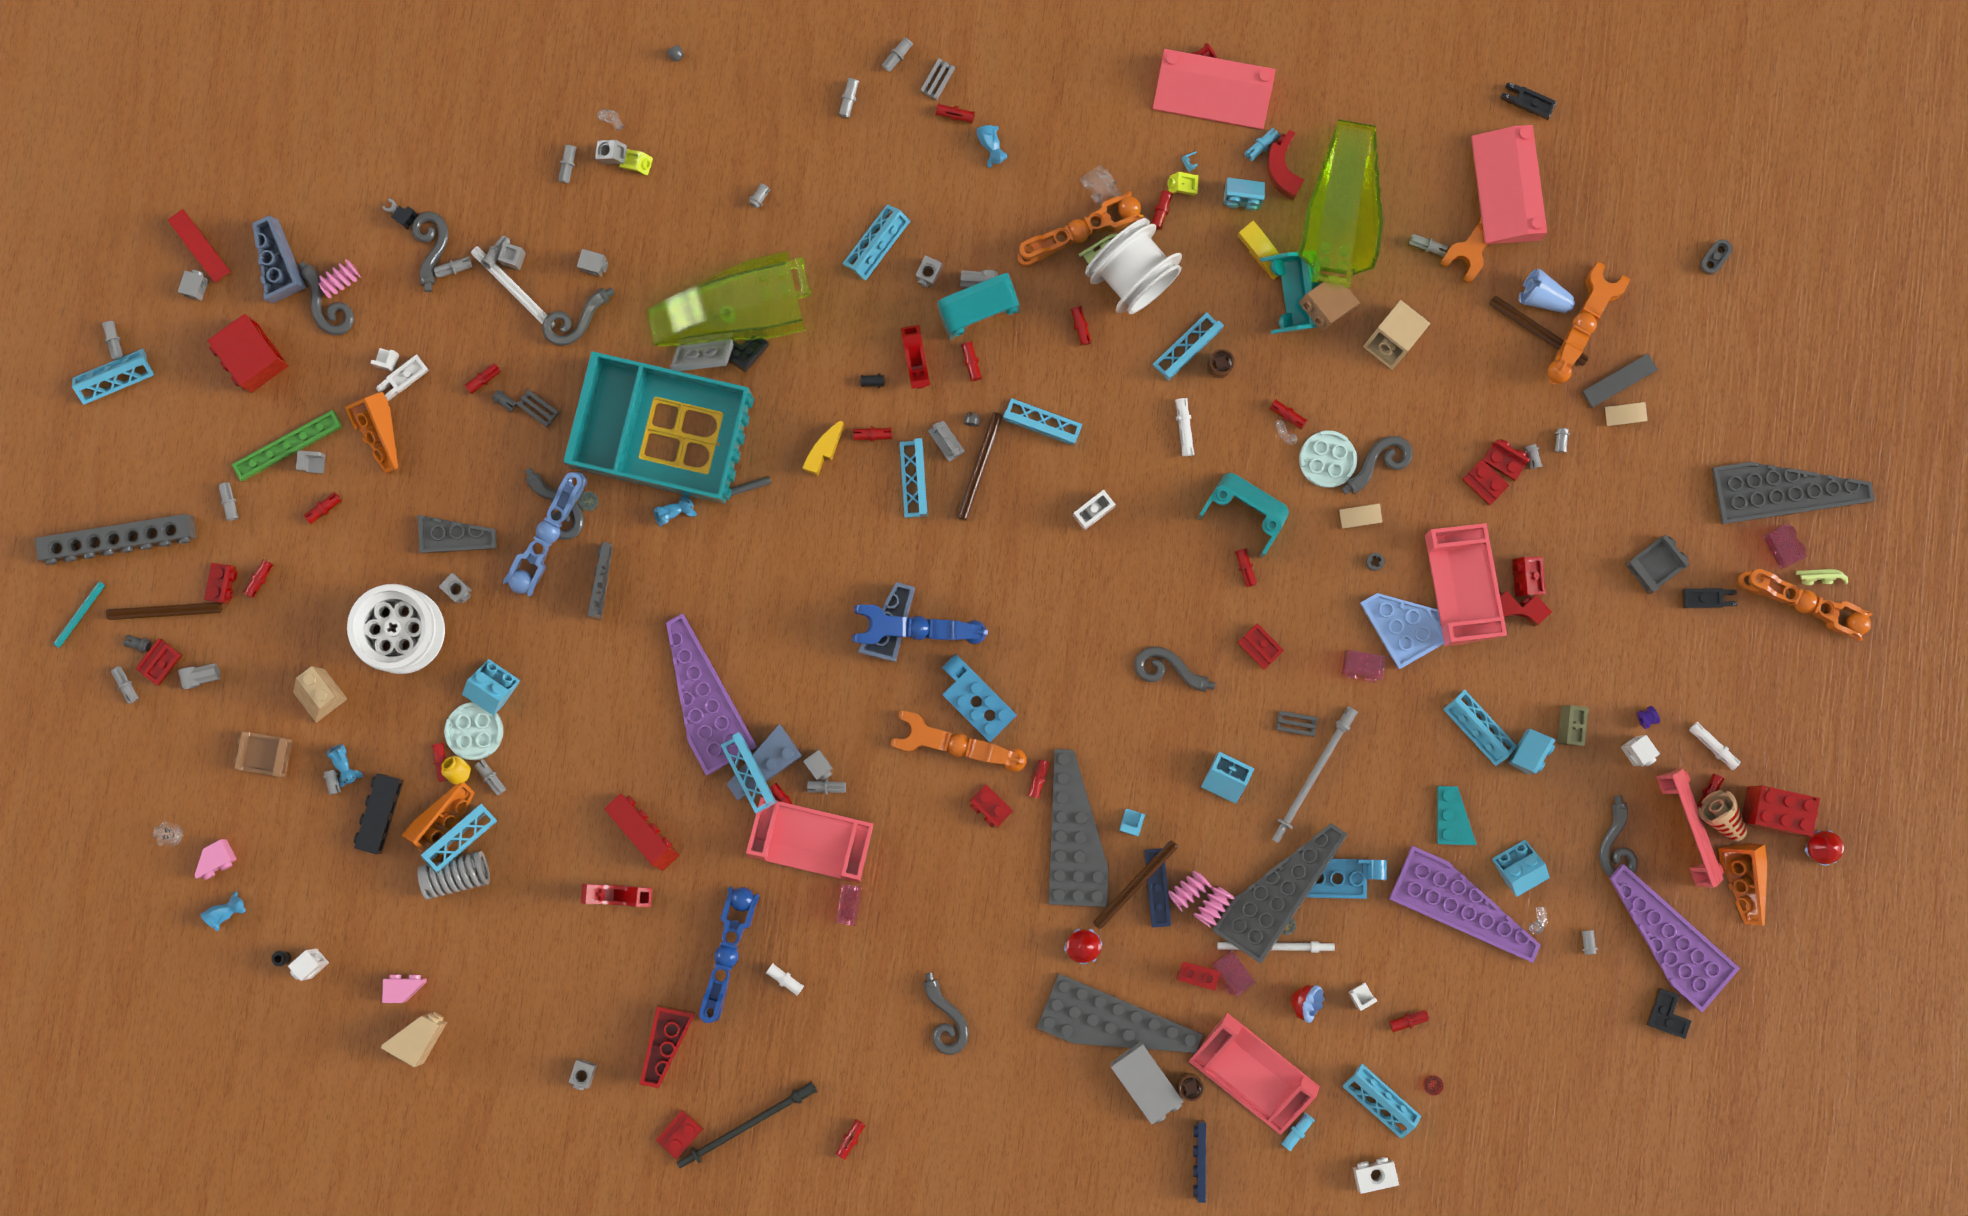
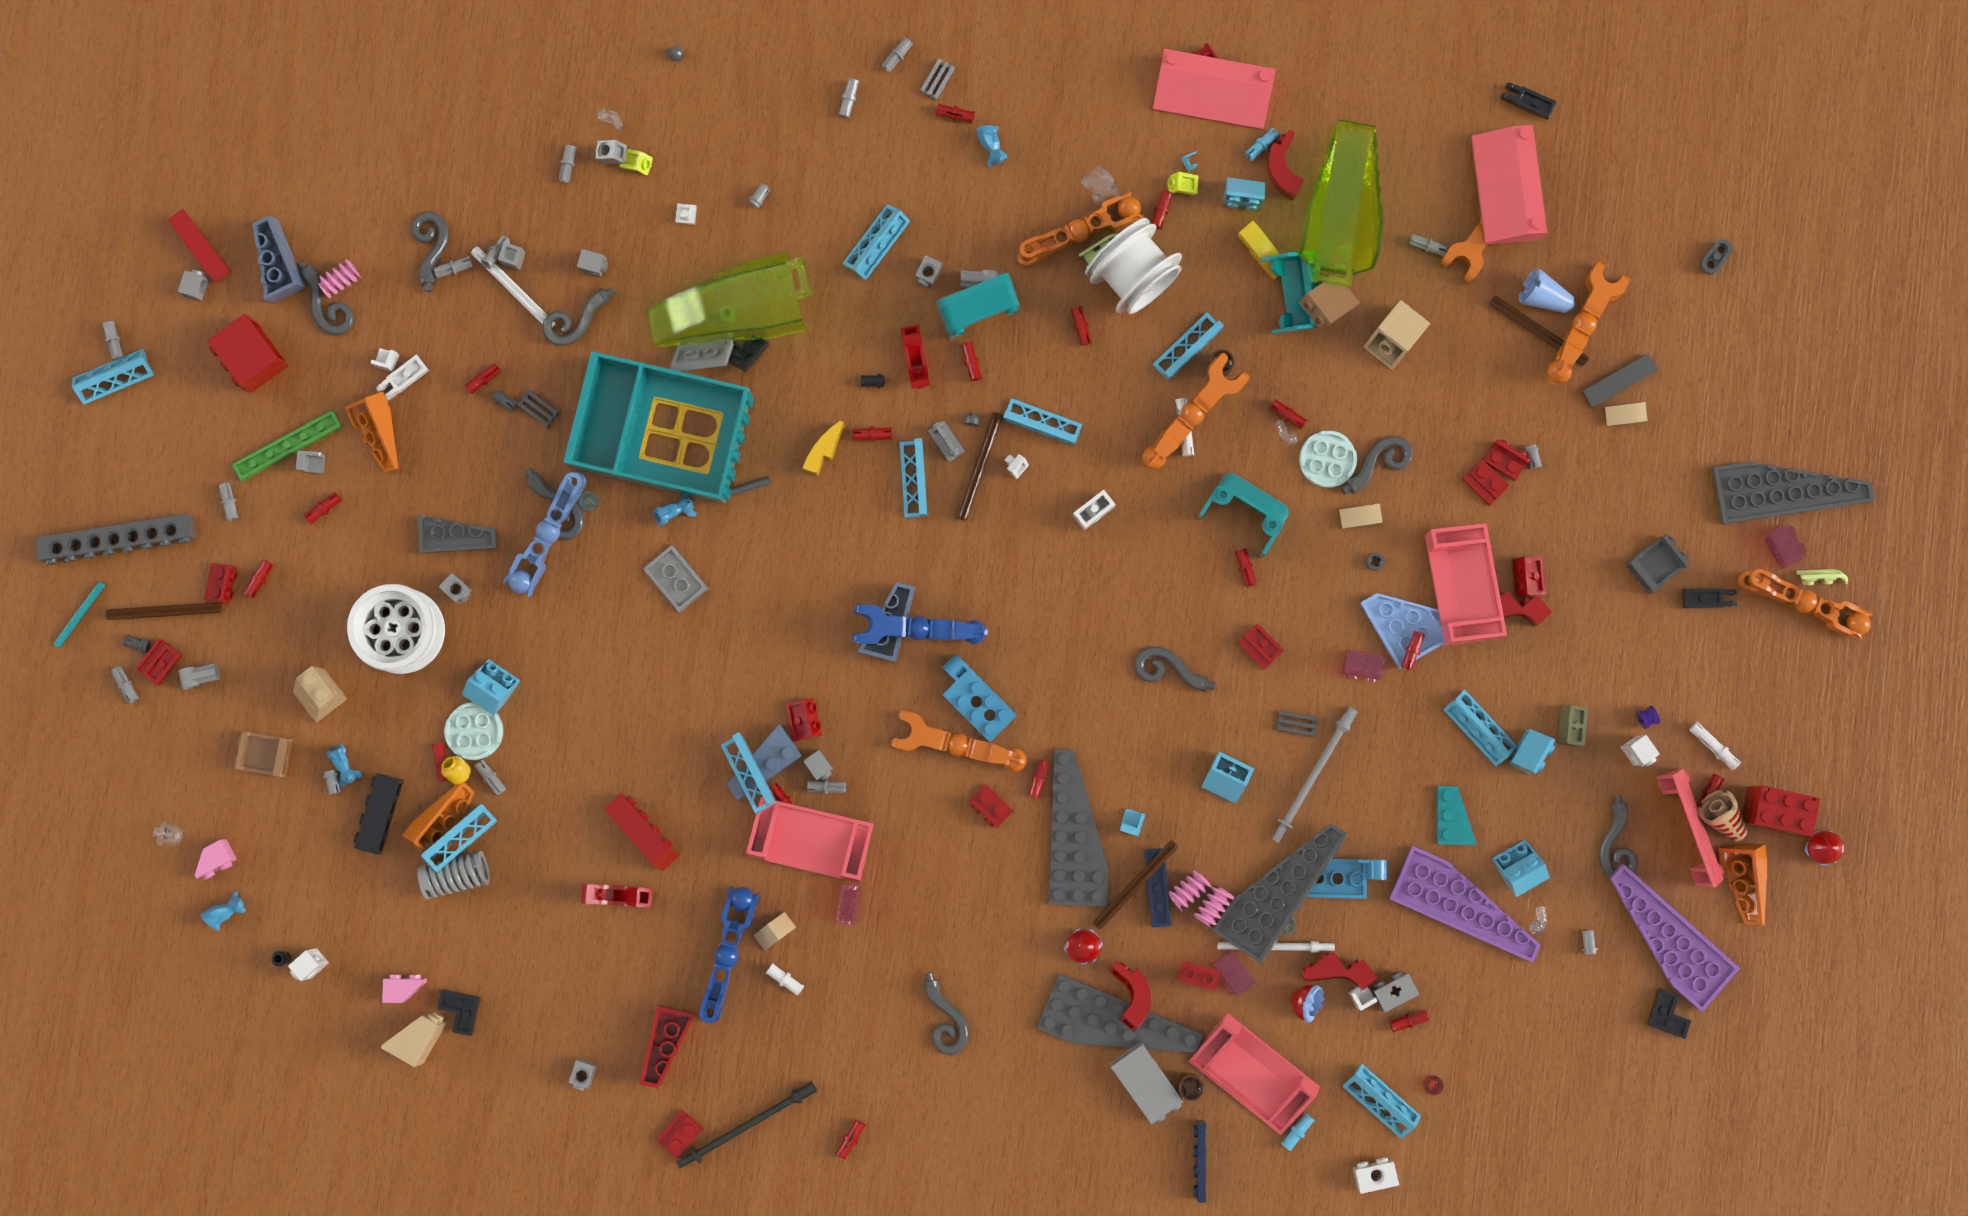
black piece [383,198,418,230] -> none
dark grey wing [587,542,613,620] -> none
medium lavender wing [666,613,757,776] -> none
light grey pin [1554,428,1570,453] -> none
none -> black plate [437,989,481,1036]
none -> light grey tile [643,545,709,613]
none -> white tile [675,203,697,225]
none -> tan slope [754,912,796,951]
none -> red bracket [785,698,822,742]
none -> white tile [1005,454,1029,479]
none -> red arch [1109,961,1151,1032]
none -> orange piece [1142,352,1250,469]
none -> red arch [1301,952,1377,991]
none -> light grey brick [1371,971,1420,1012]
none -> red pin [1400,630,1425,671]

